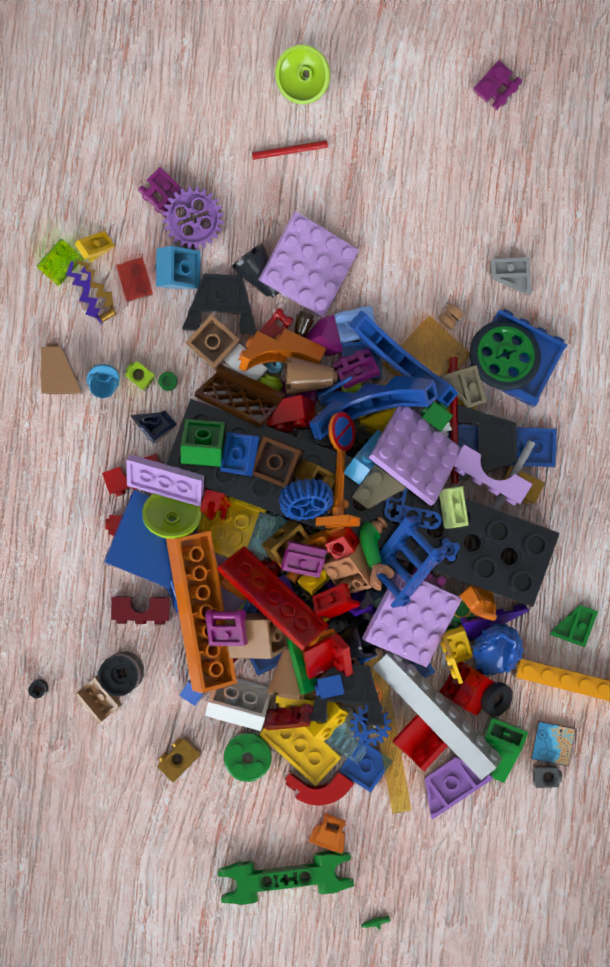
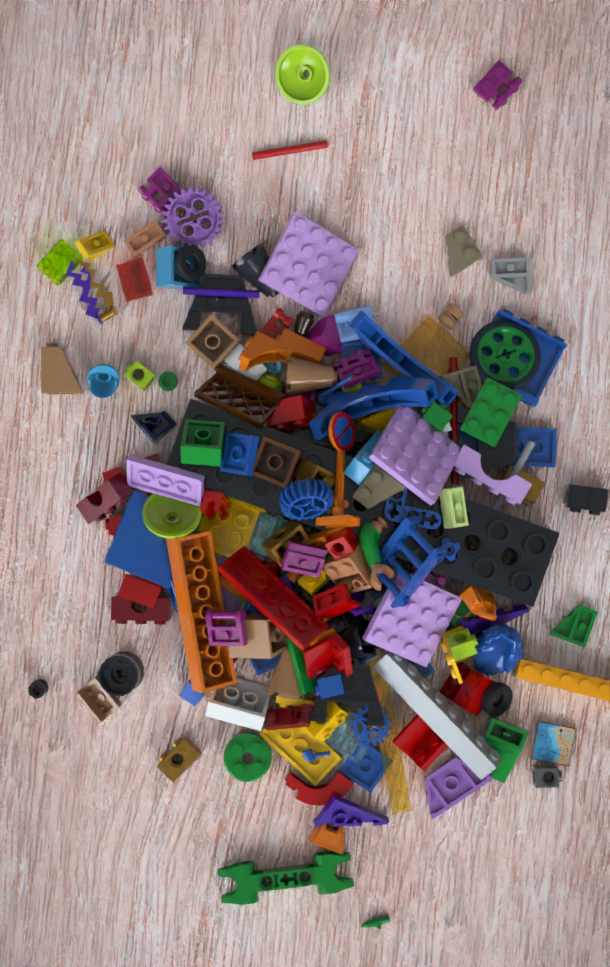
none -> dark red arch [76,473,133,524]
none -> red panel [118,574,164,608]
none -> nougat plate [124,220,166,257]
none -> black tyre [174,245,206,281]
none -> dark purple bar [183,287,260,298]
none -> blue hand [302,749,331,762]
none -> dark purple wing [313,794,390,827]
none -> dark tan wing [446,225,483,277]
none -> lime brick [446,628,478,662]
none -> green brick [460,377,522,448]
none -> black brick [565,484,609,515]

